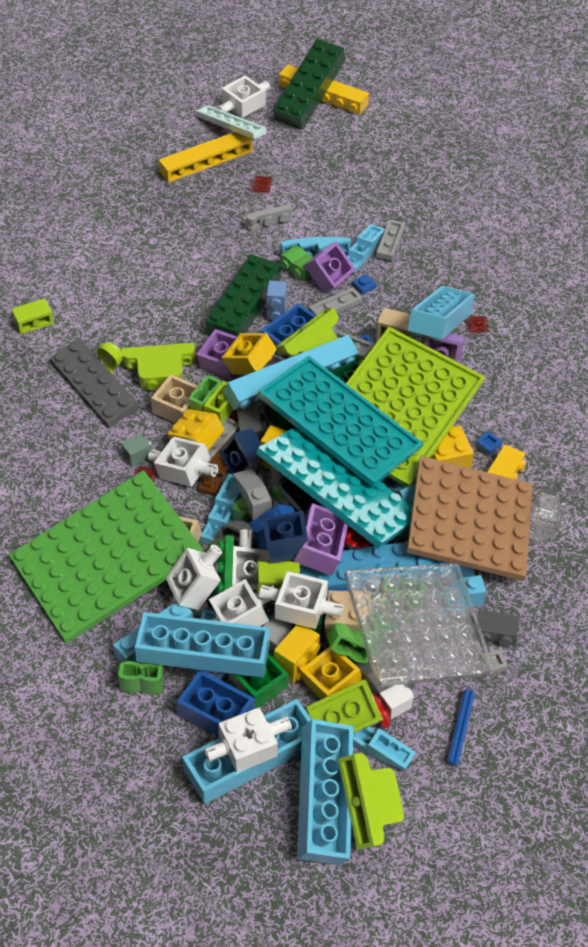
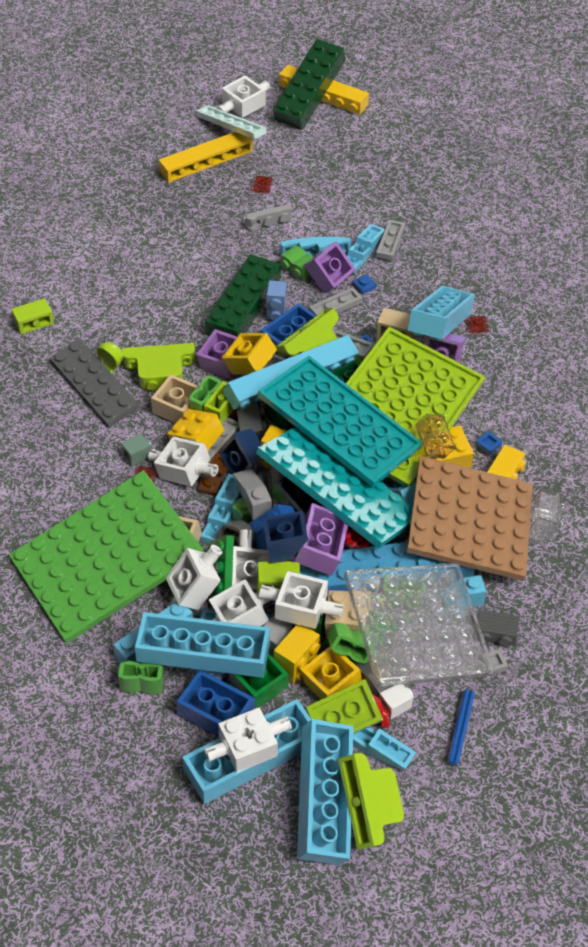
none -> clear yellow brick [415,414,455,459]

